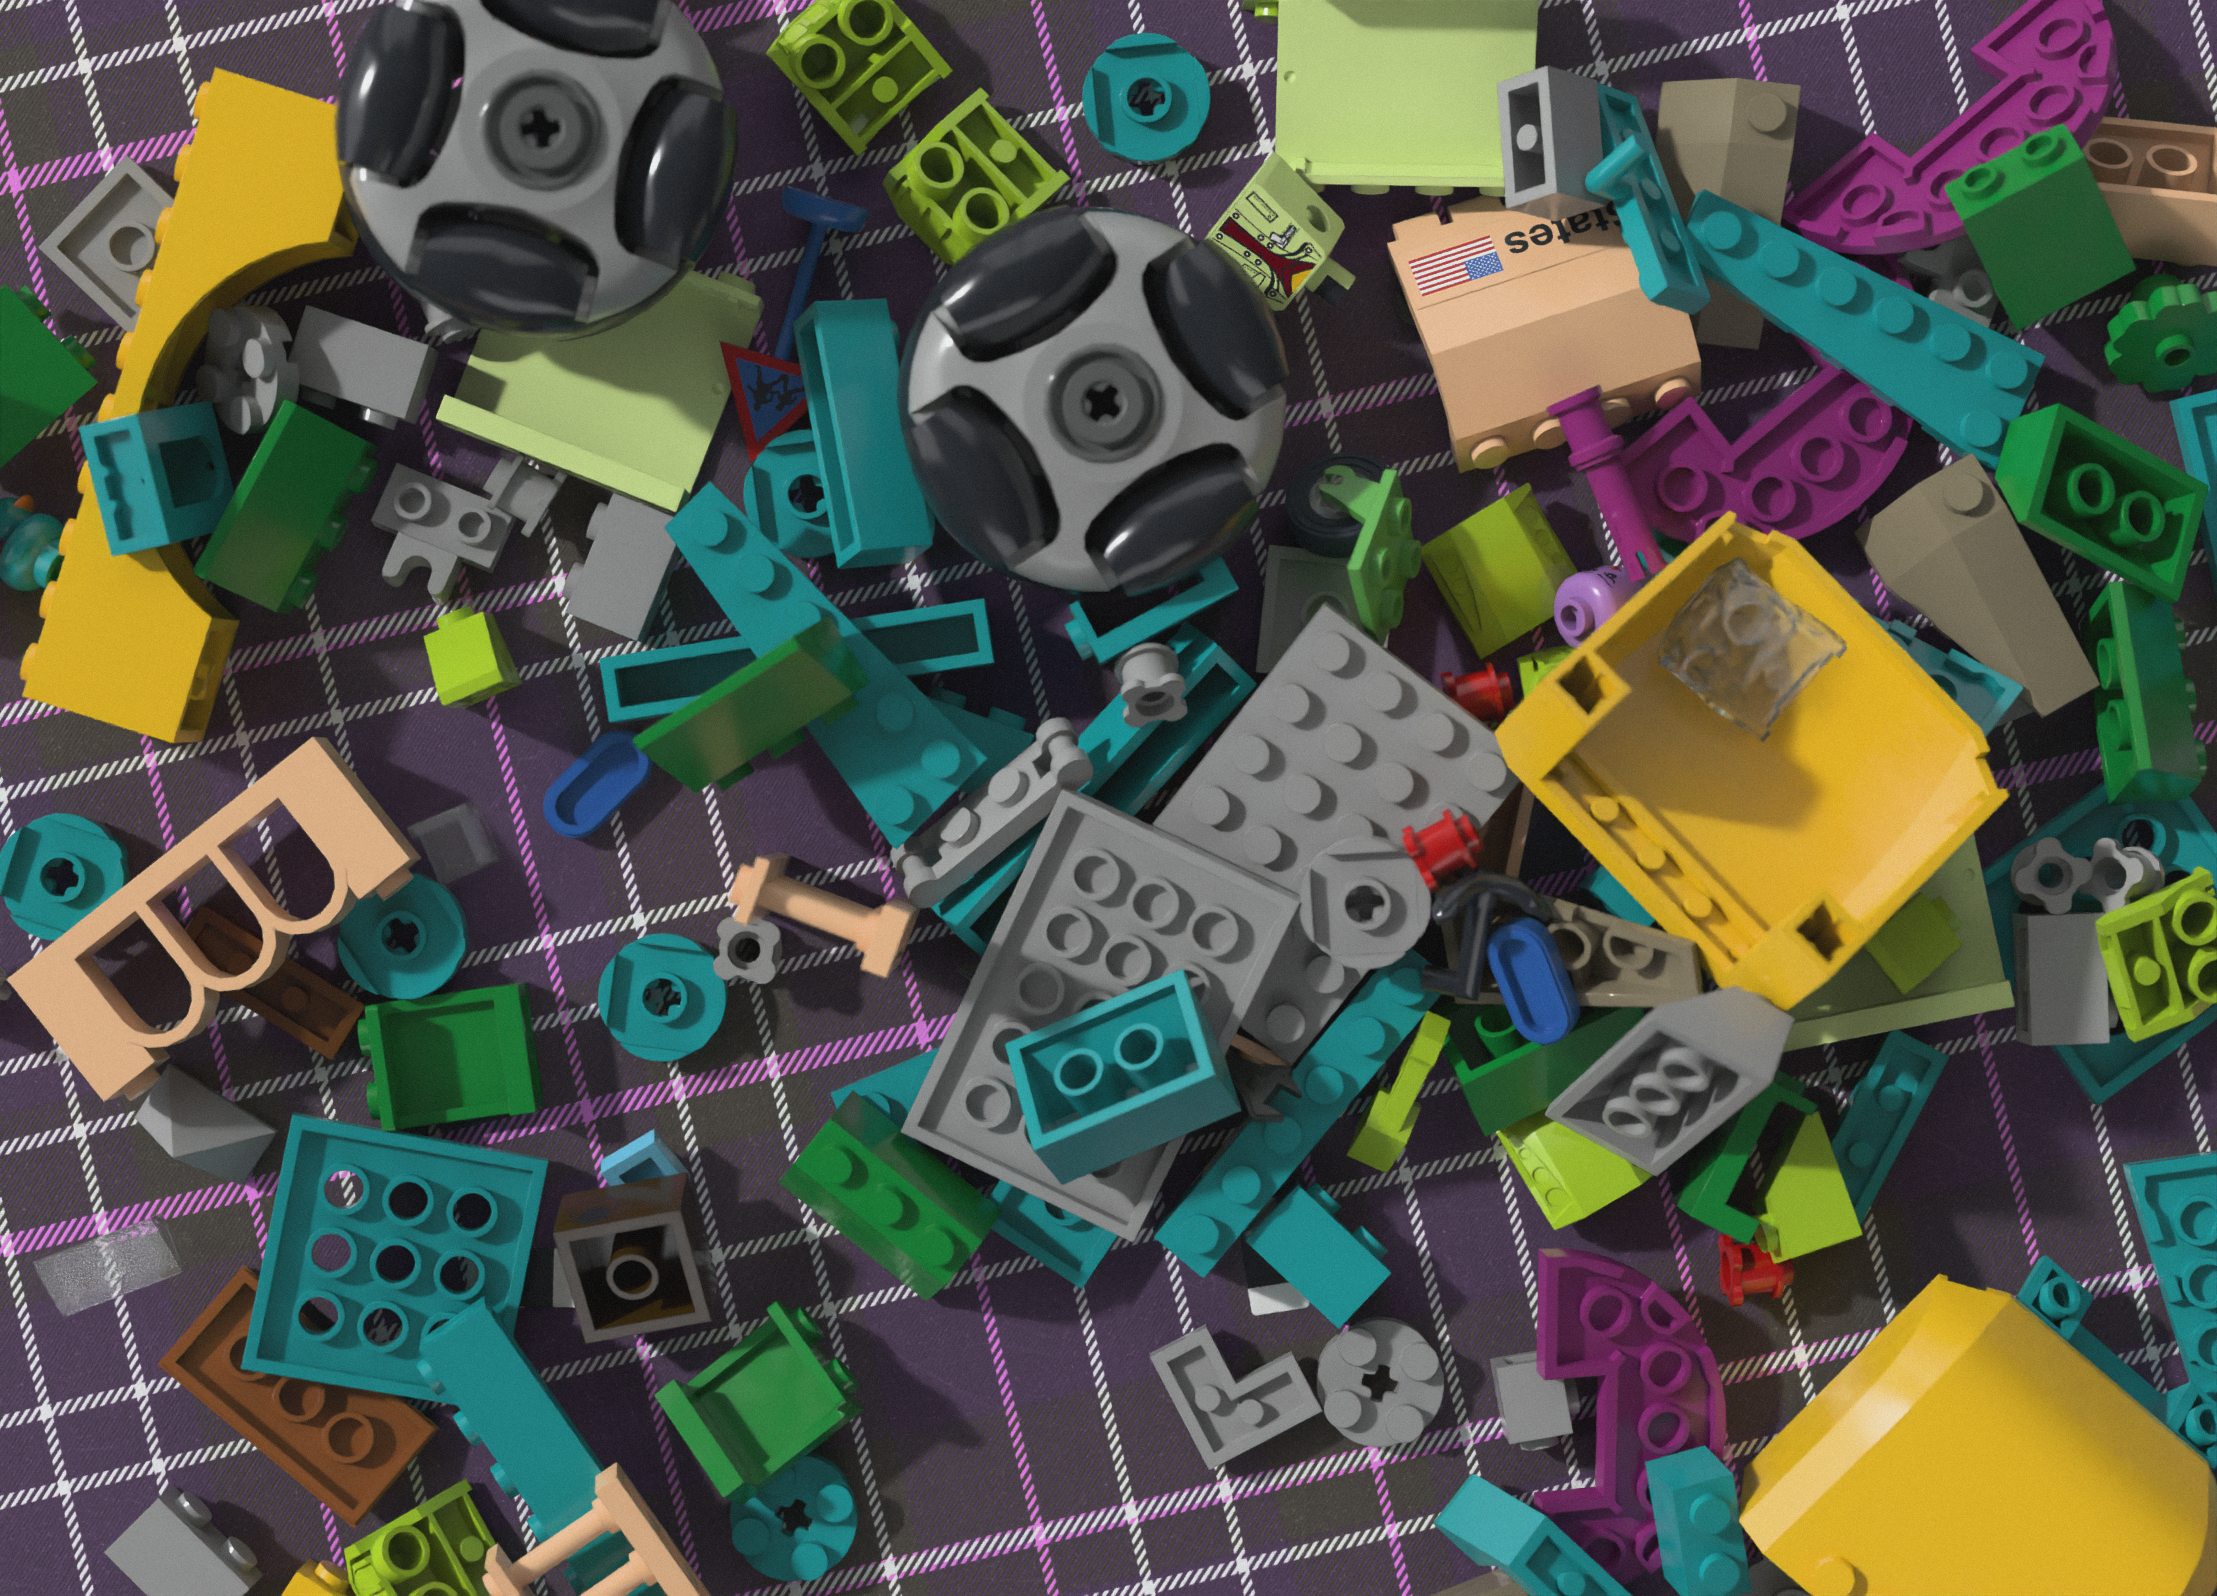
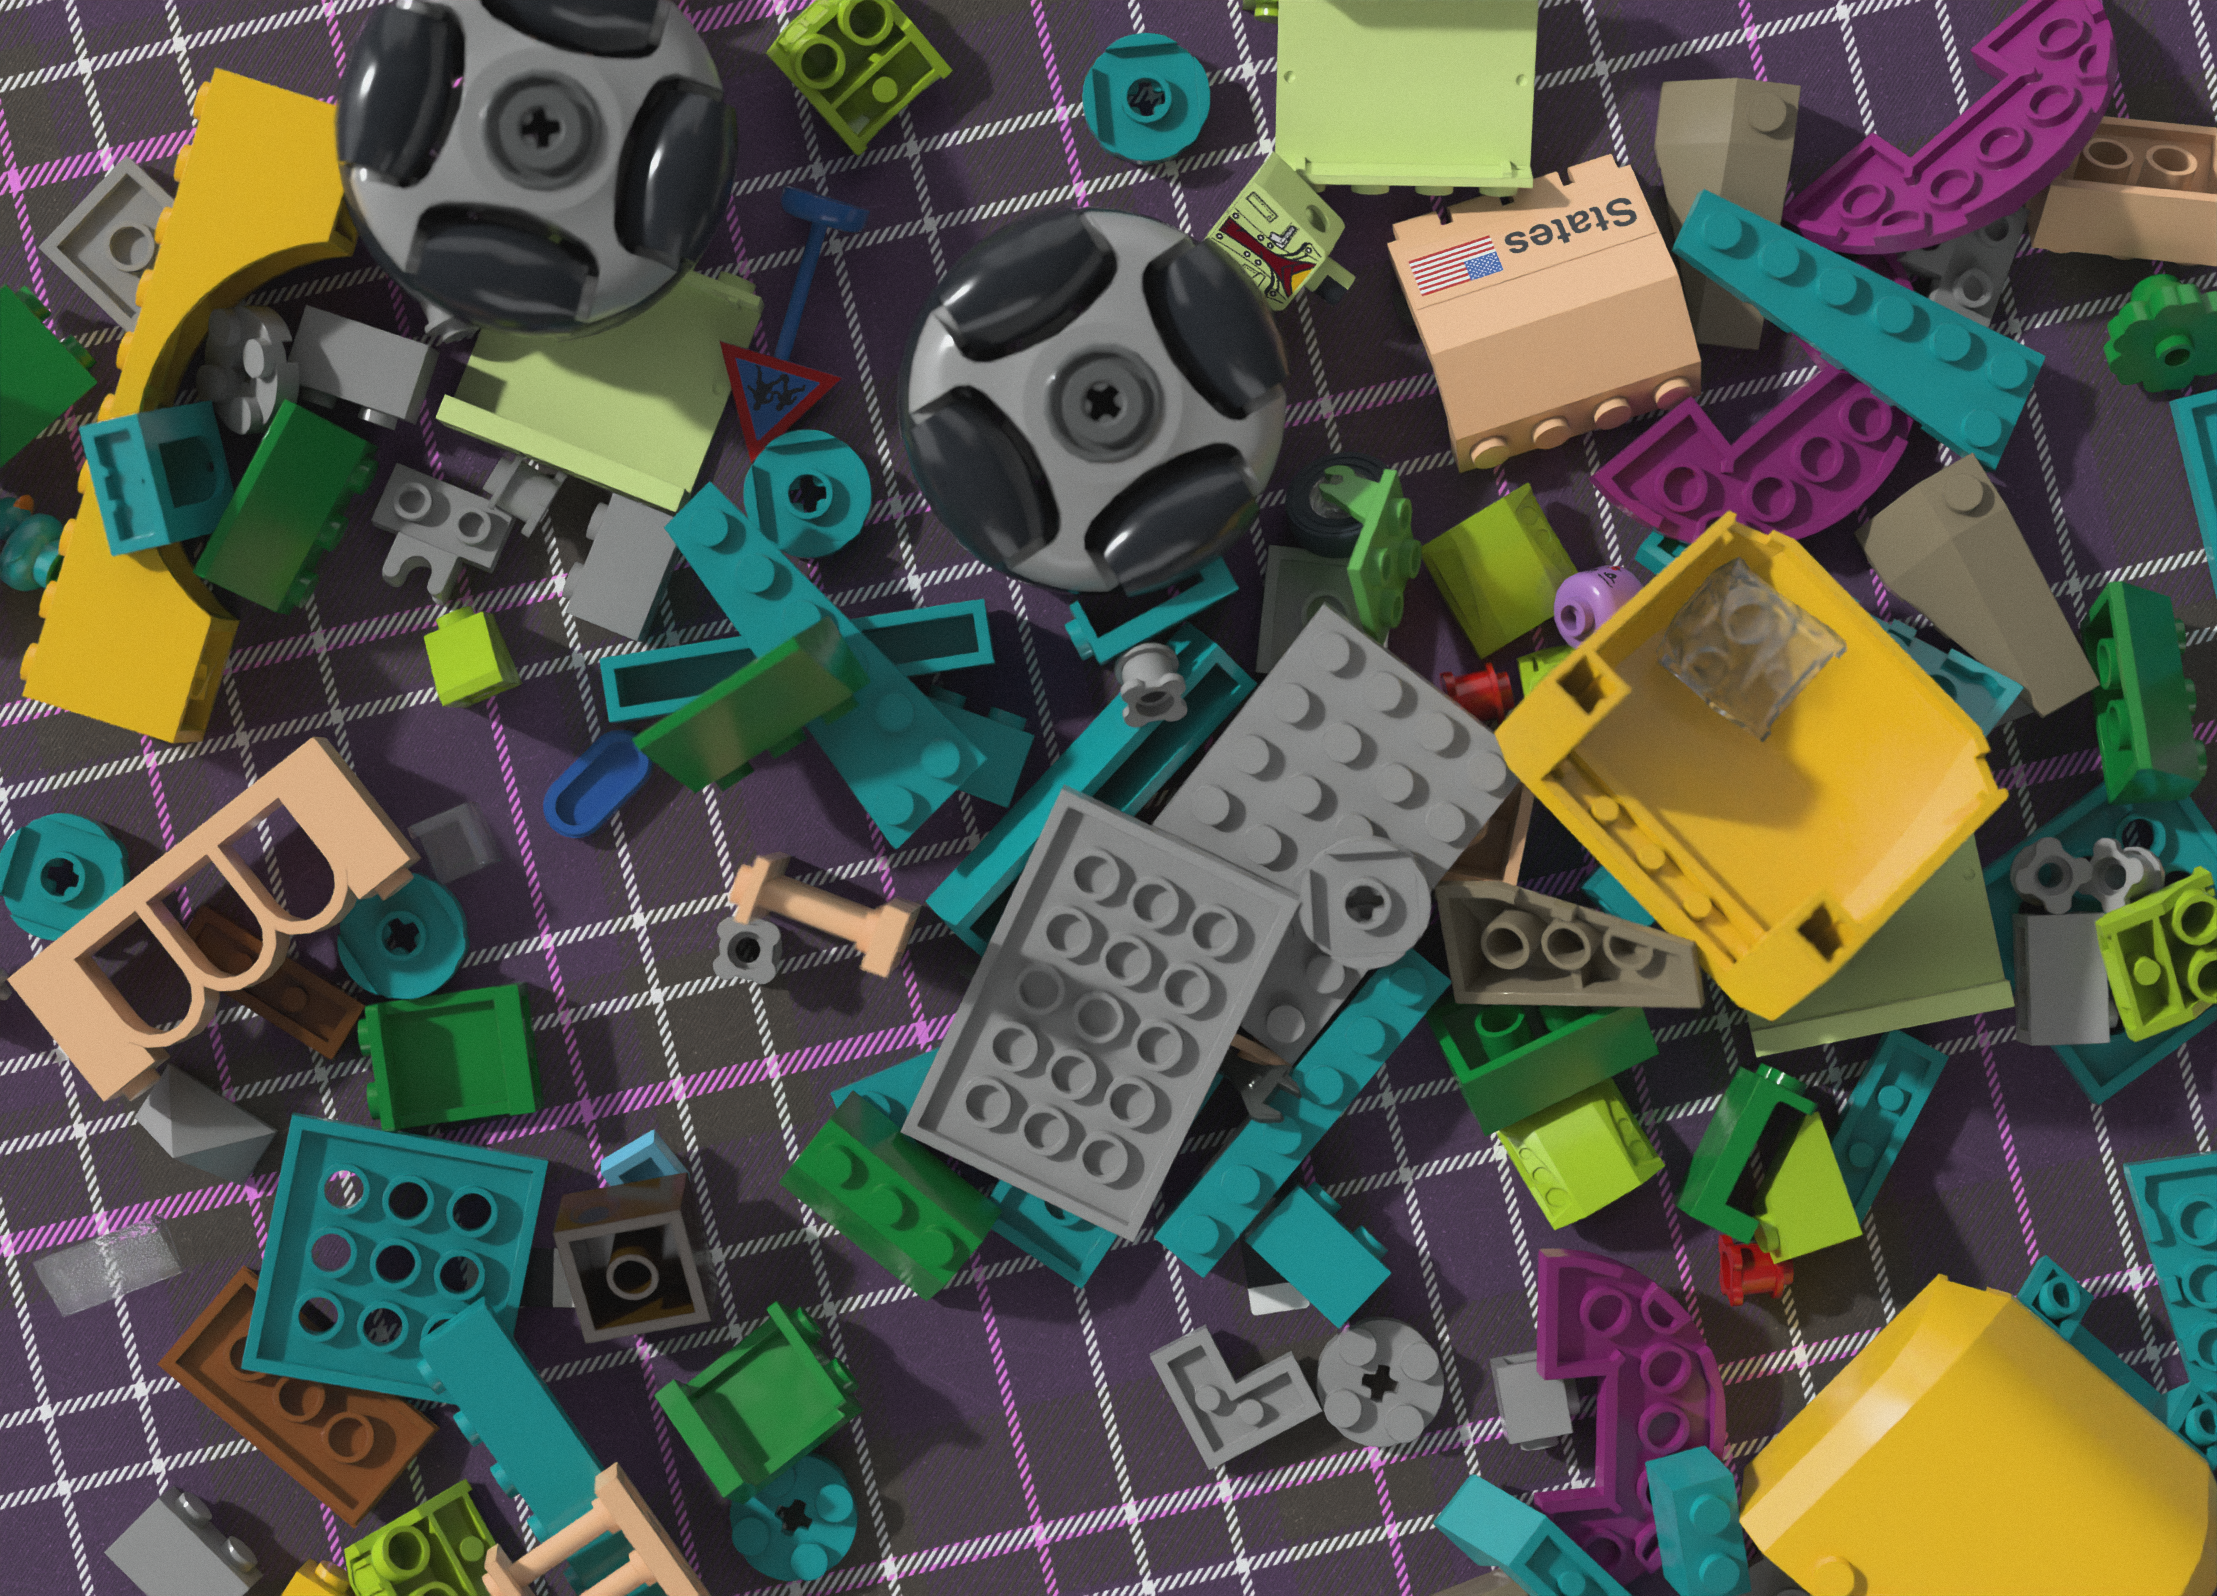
teal plate [598,933,728,1062] -> none
teal brick [793,299,935,569] -> none
lime slope [882,87,1070,266] -> none
light grey plate [890,717,1094,908] -> none
teal slope [1005,969,1241,1185] -> none
lime piece [1346,1011,1451,1173] -> none
red brick [1401,809,1485,894] -> none
black piece [1420,859,1552,1001] -> none
blue tile [1487,917,1580,1045] -> none
light grey brick [1497,65,1606,221] -> none
light grey slope [1545,986,1794,1177] -> none
magenta pin [1546,384,1668,583] -> none
teal plate [1585,83,1712,315] -> none
lime slope [1862,892,1964,995] -> none
green panel [1944,124,2136,331] -> none
green slope [1994,403,2209,604] -> none

